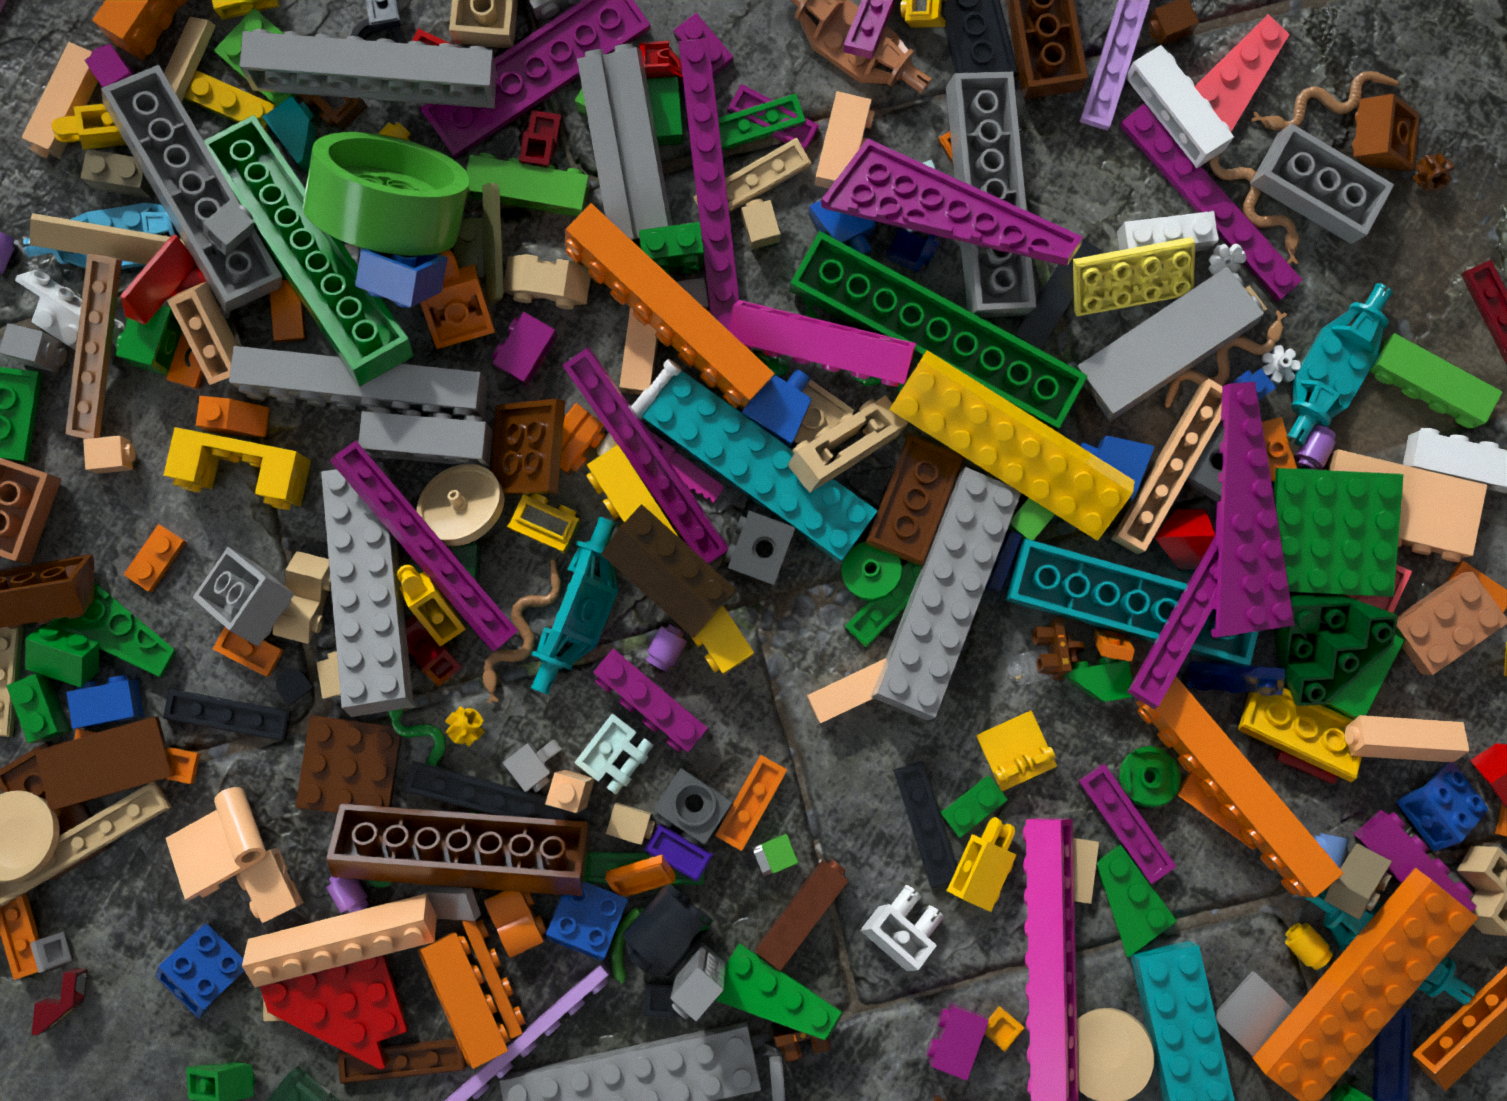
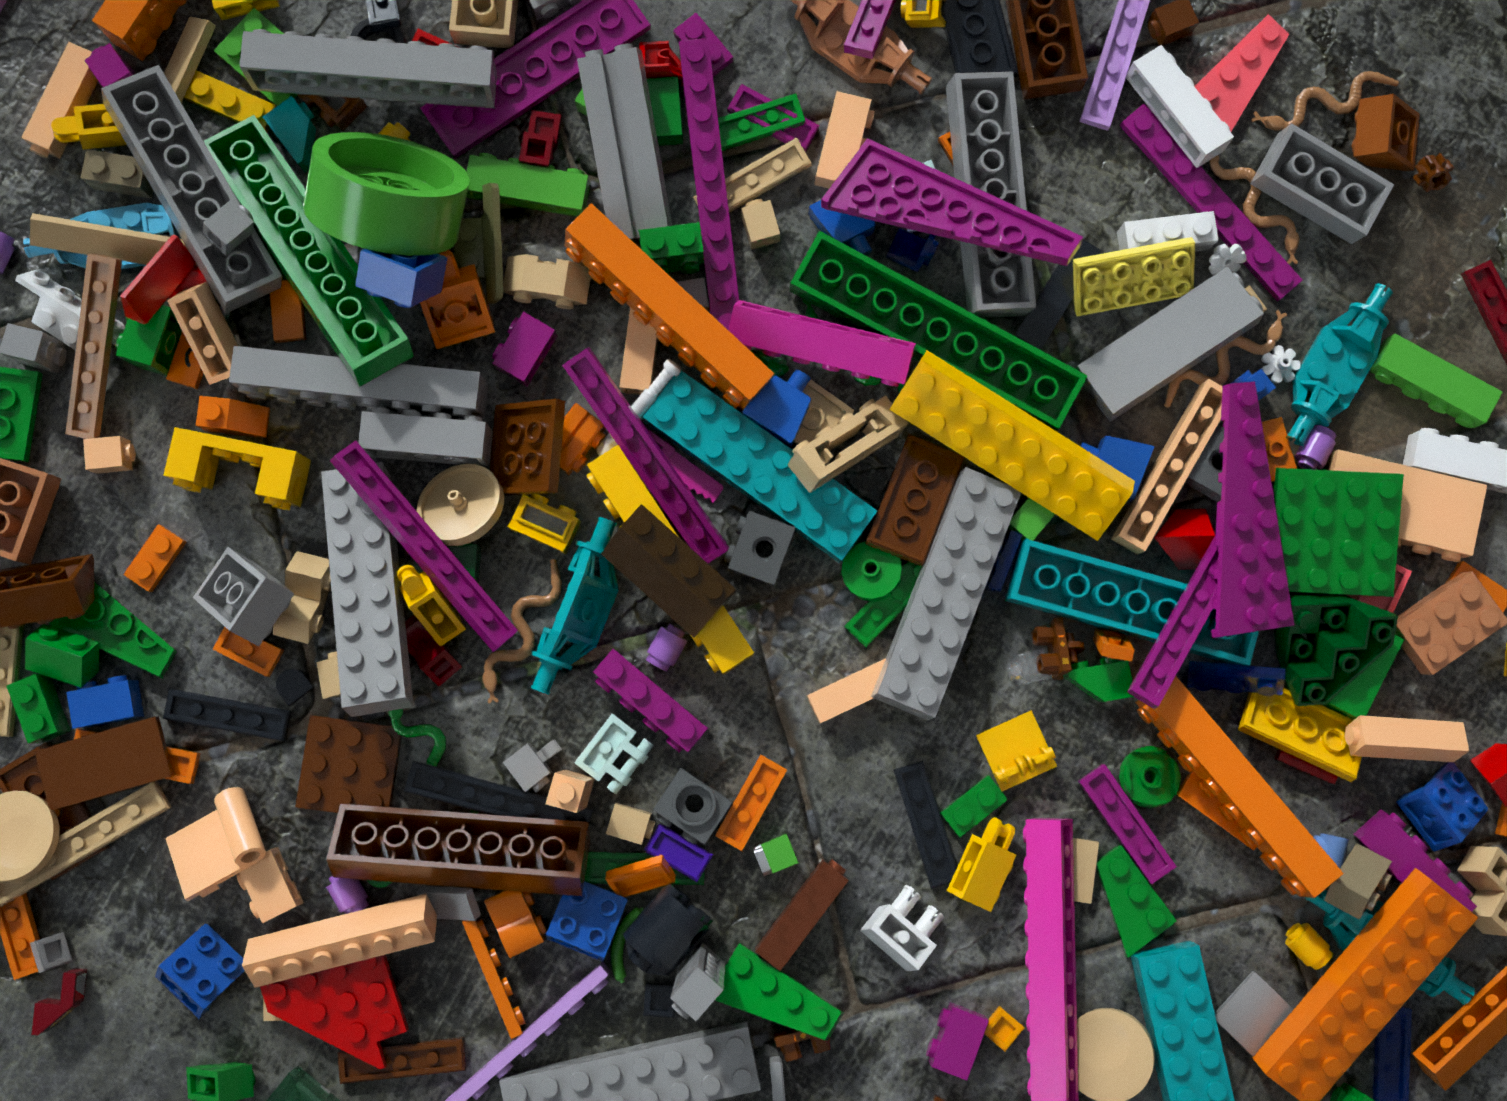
orange brick [417,933,510,1069] -> none
yellow gear [445,706,485,746] -> none

